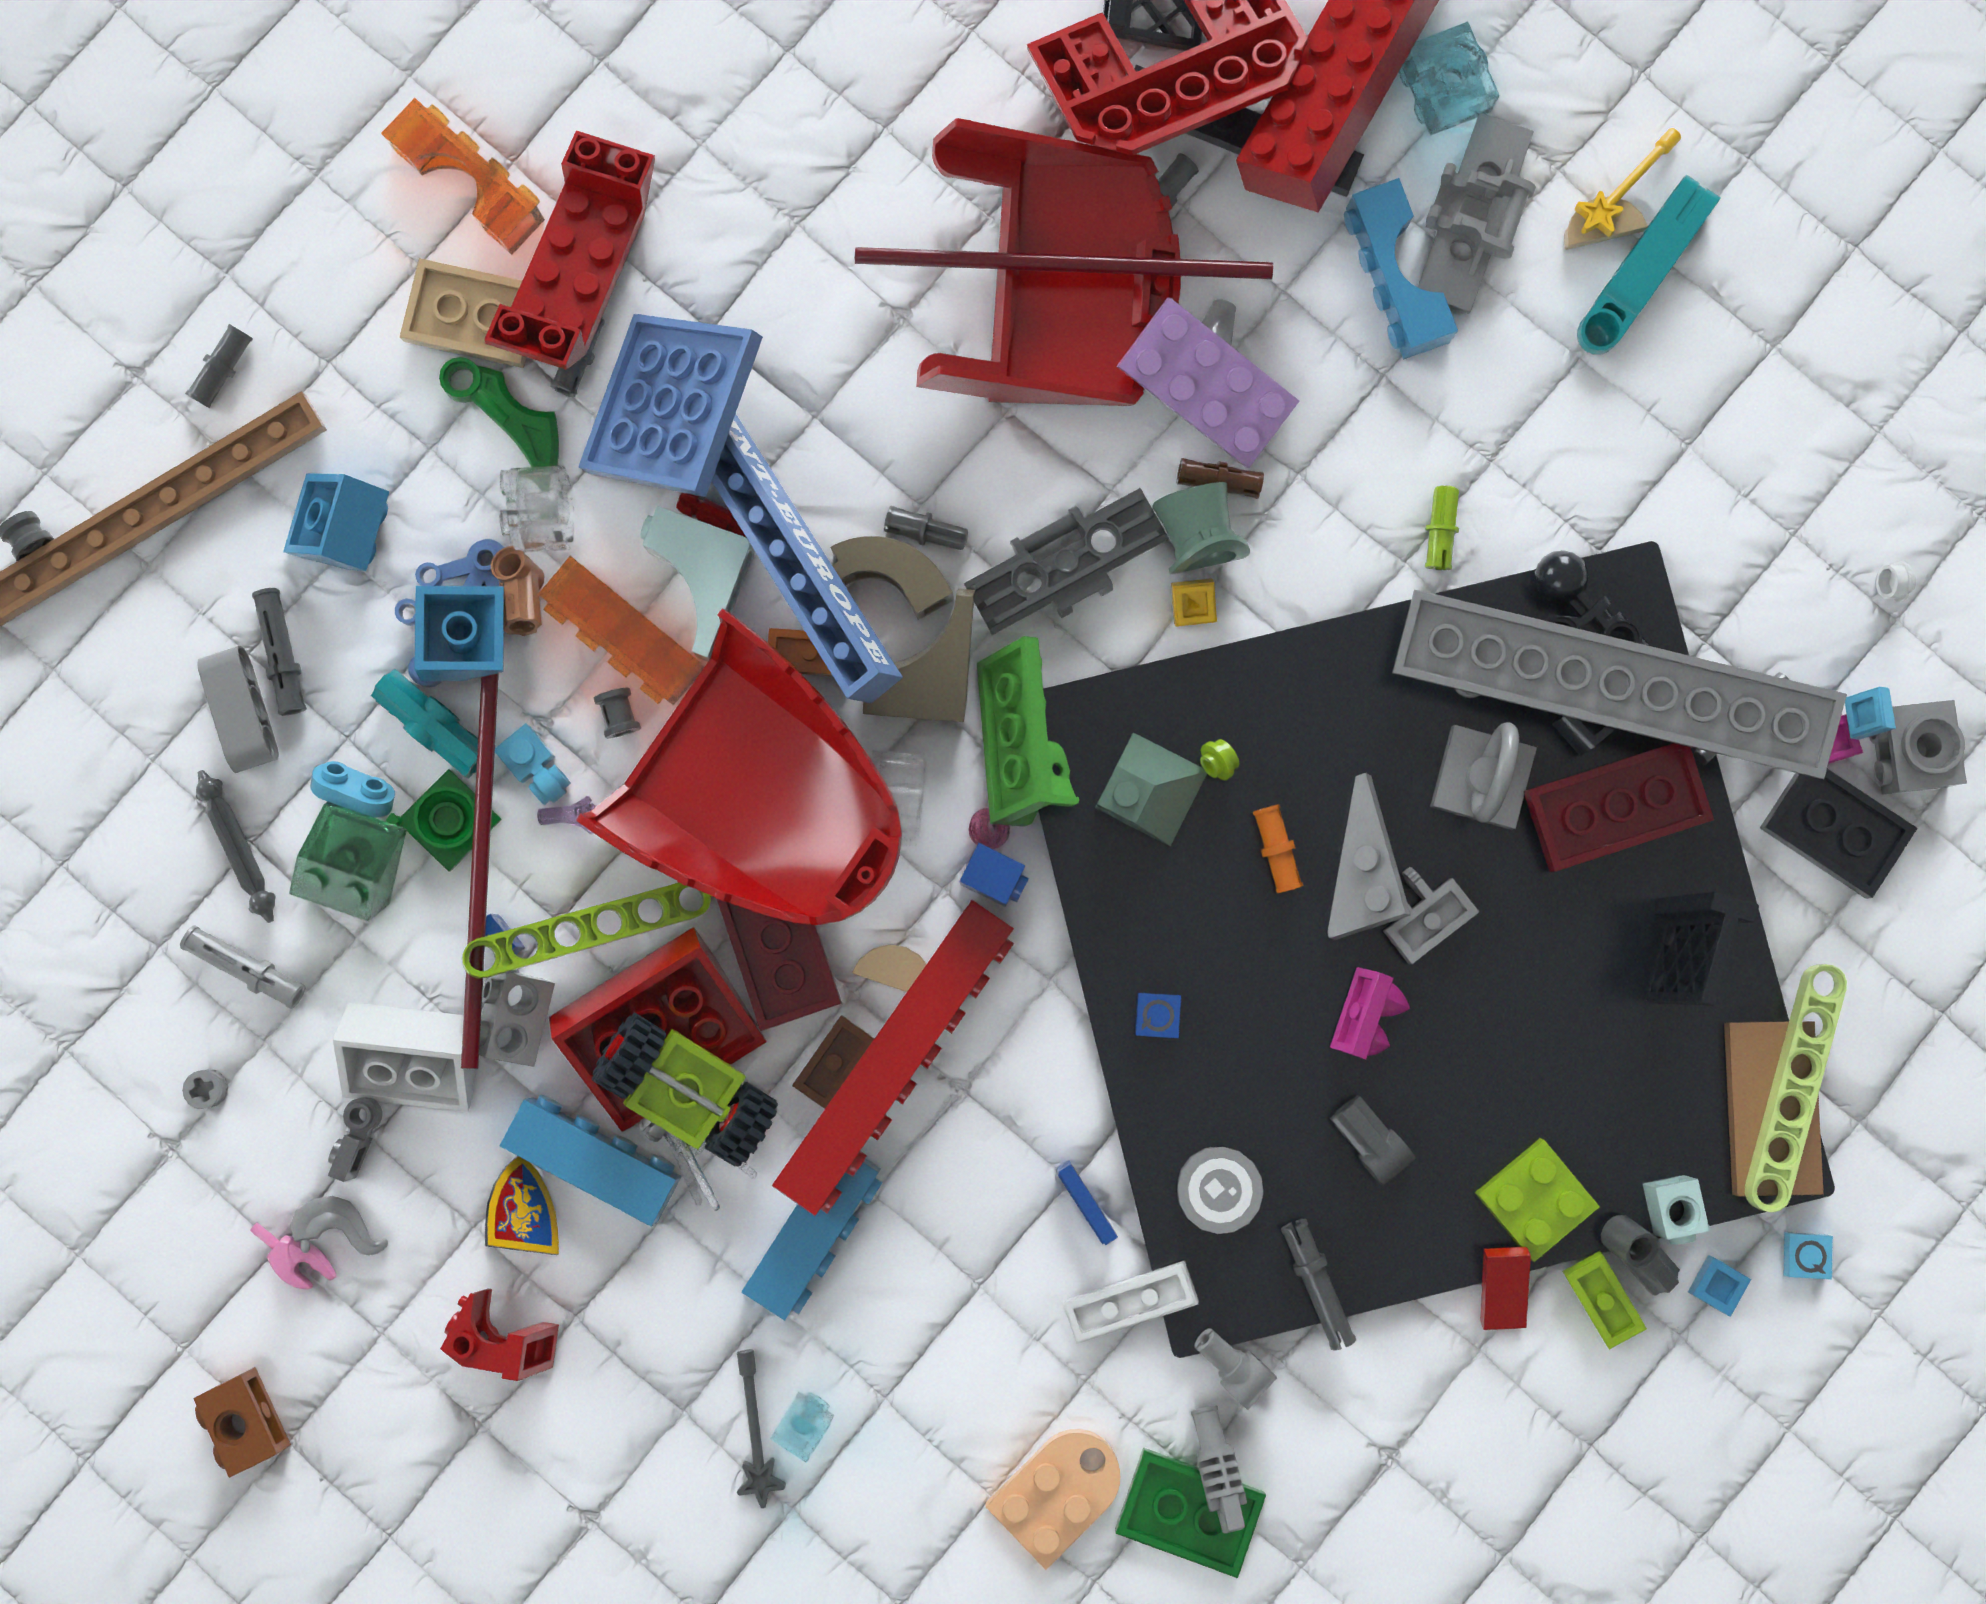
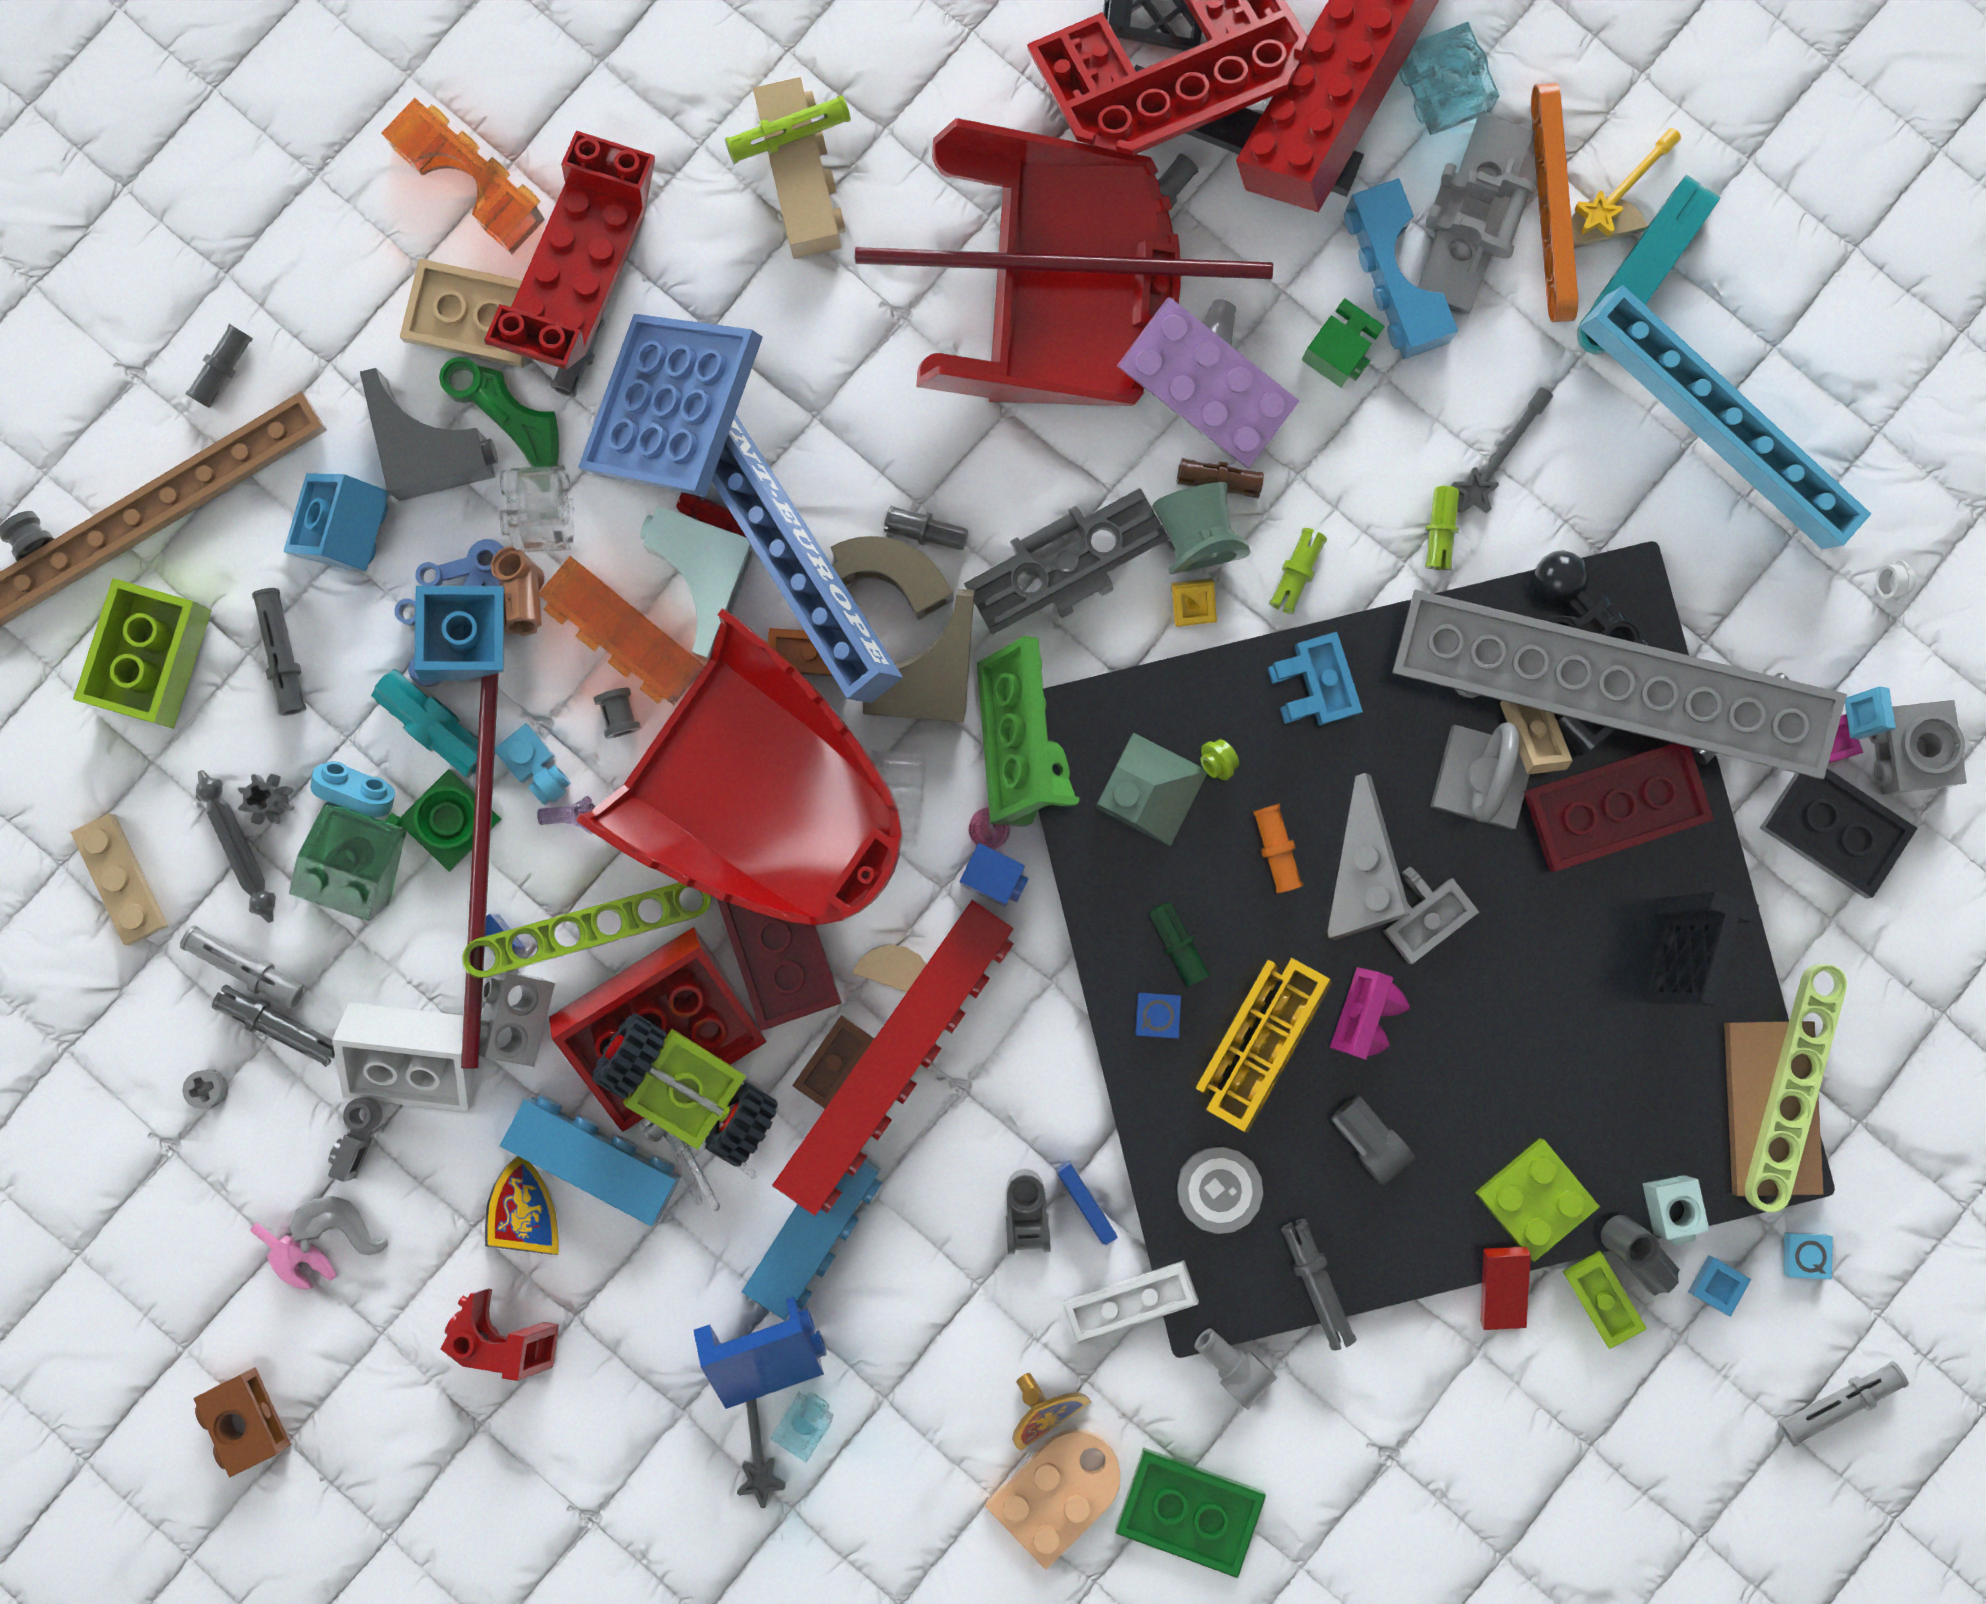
light grey beam [197,646,279,773] -> none
light grey hinge [1191,1405,1247,1533] -> none
none -> tan plate [70,813,169,946]
none -> lime brick [73,578,212,729]
none -> dark grey pin [212,984,335,1067]
none -> dark grey gear [238,773,294,825]
none -> dark grey arch [360,368,498,501]
none -> blue panel [693,1297,827,1409]
none -> lime pin [724,95,851,164]
none -> tan brick [753,77,846,259]
none -> dark grey piece [1006,1169,1051,1255]
none -> shield [1012,1372,1092,1451]
none -> dark green axle [1150,902,1211,987]
none -> yellow brick [1196,958,1332,1133]
none -> dark azure plate [1267,632,1363,726]
none -> lime pin [1269,528,1327,614]
none -> green brick [1301,298,1385,388]
none -> dark grey piece [1451,387,1553,513]
none -> tan plate [1500,701,1573,774]
none -> orange beam [1531,83,1578,322]
none -> medium azure brick [1579,285,1872,549]
none -> light grey pin [1778,1360,1909,1447]

